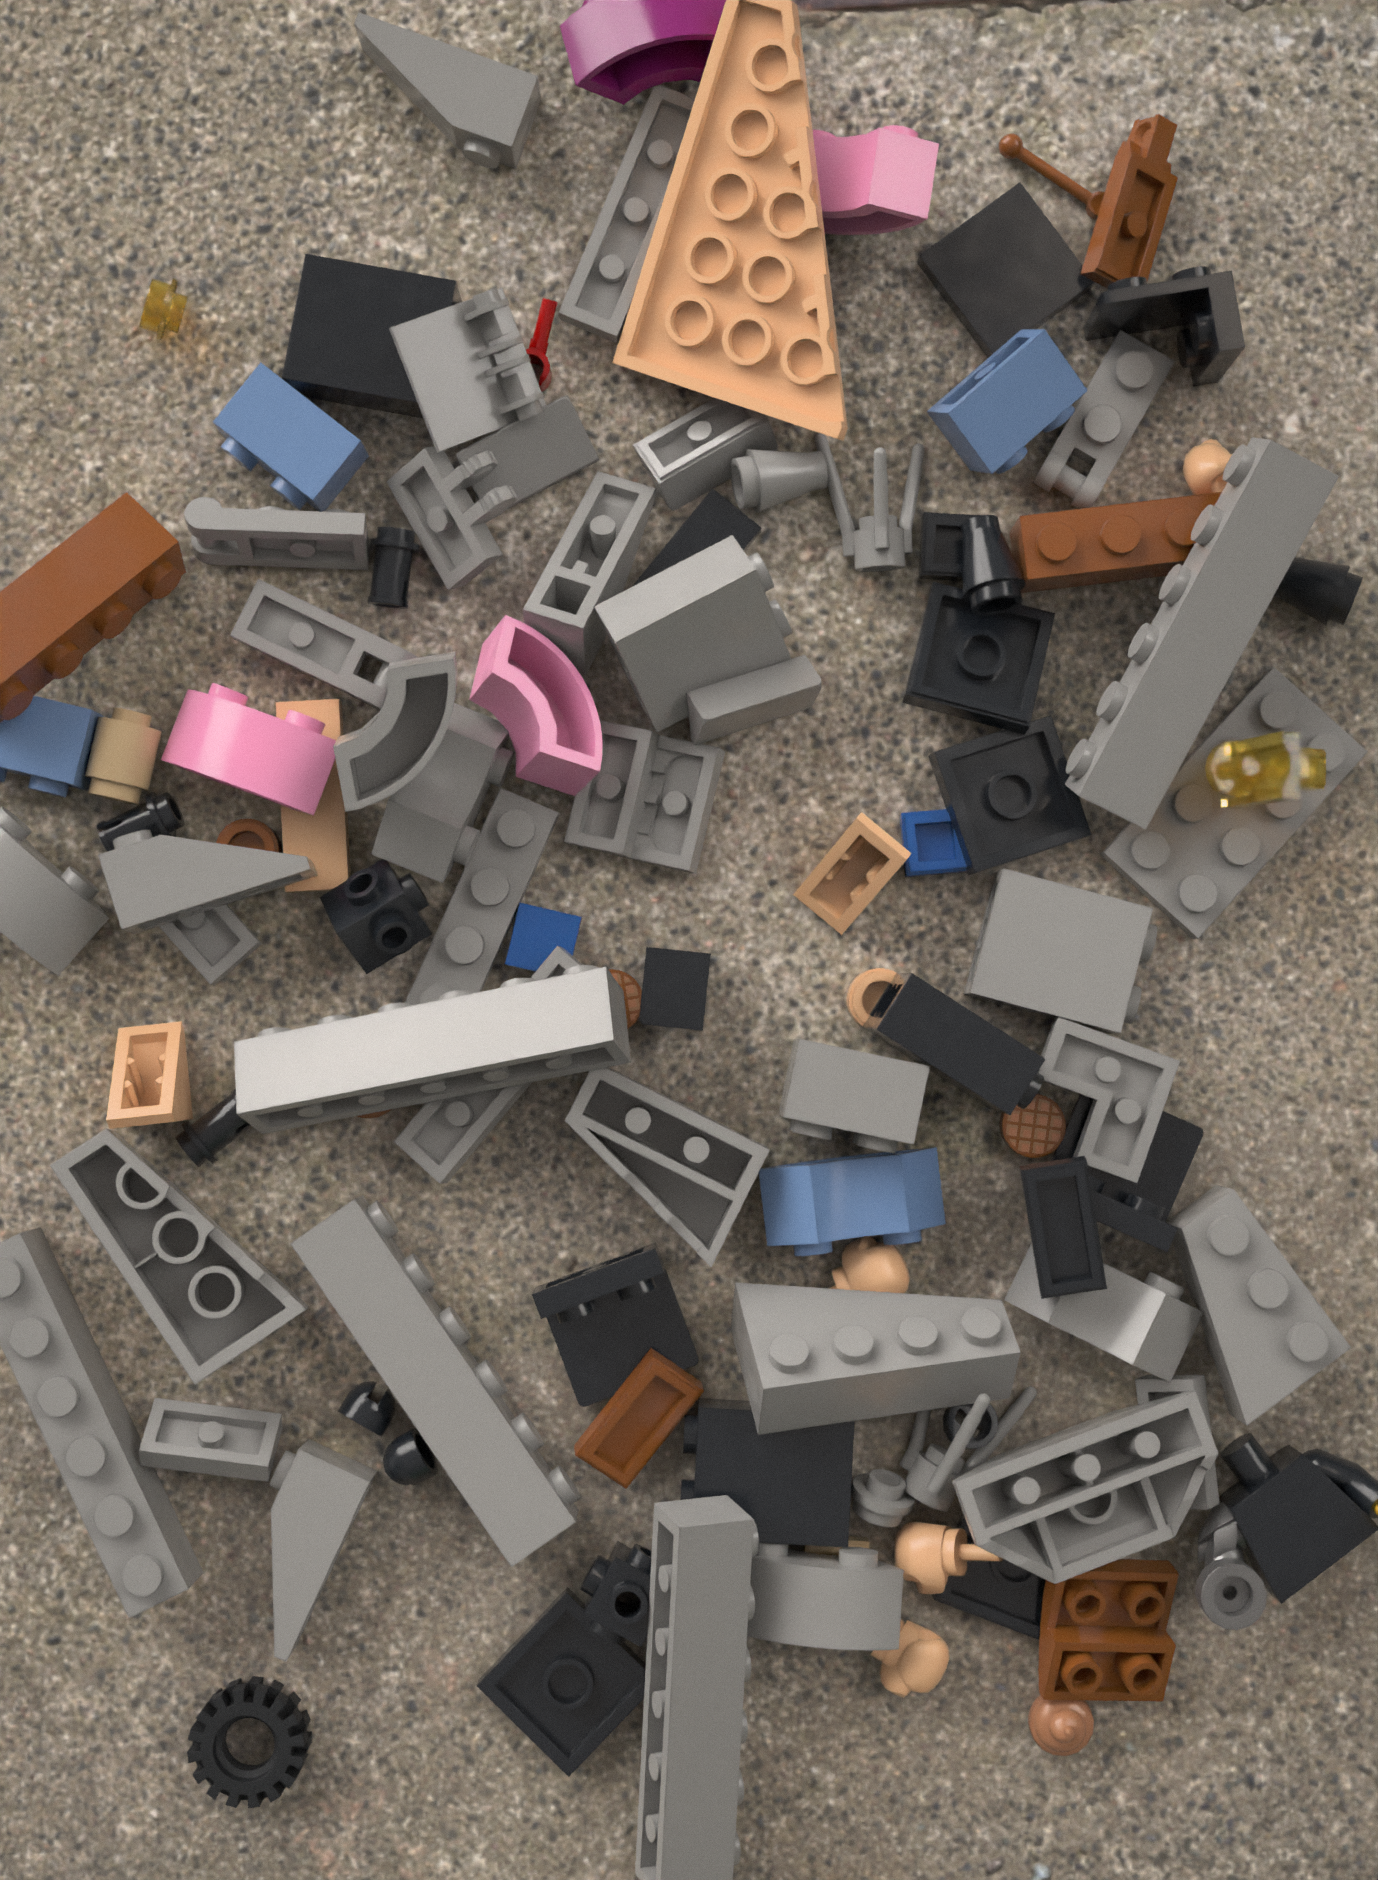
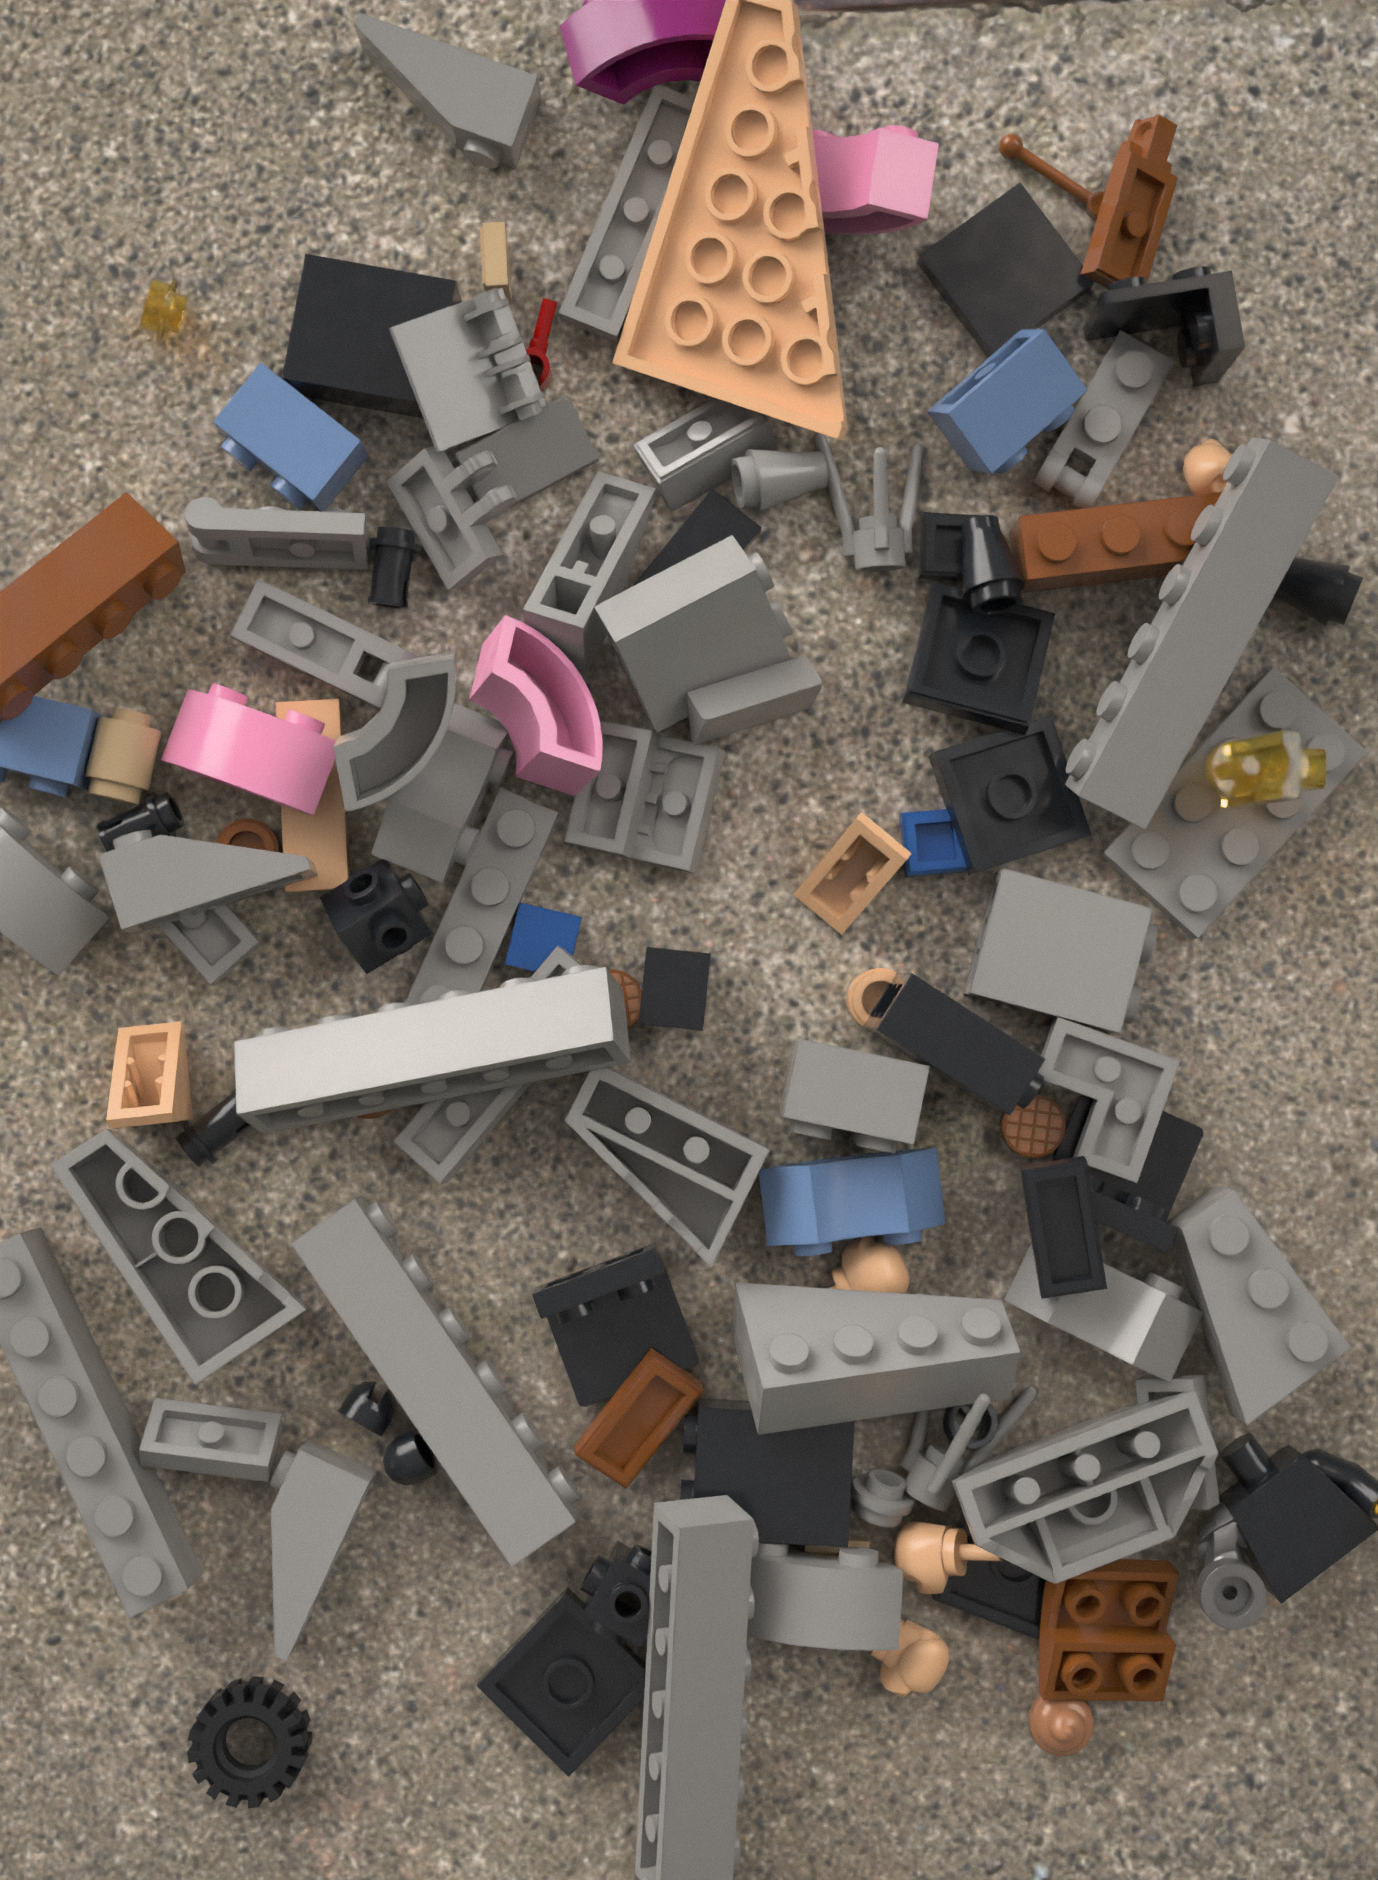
none -> tan tile [480,222,512,304]

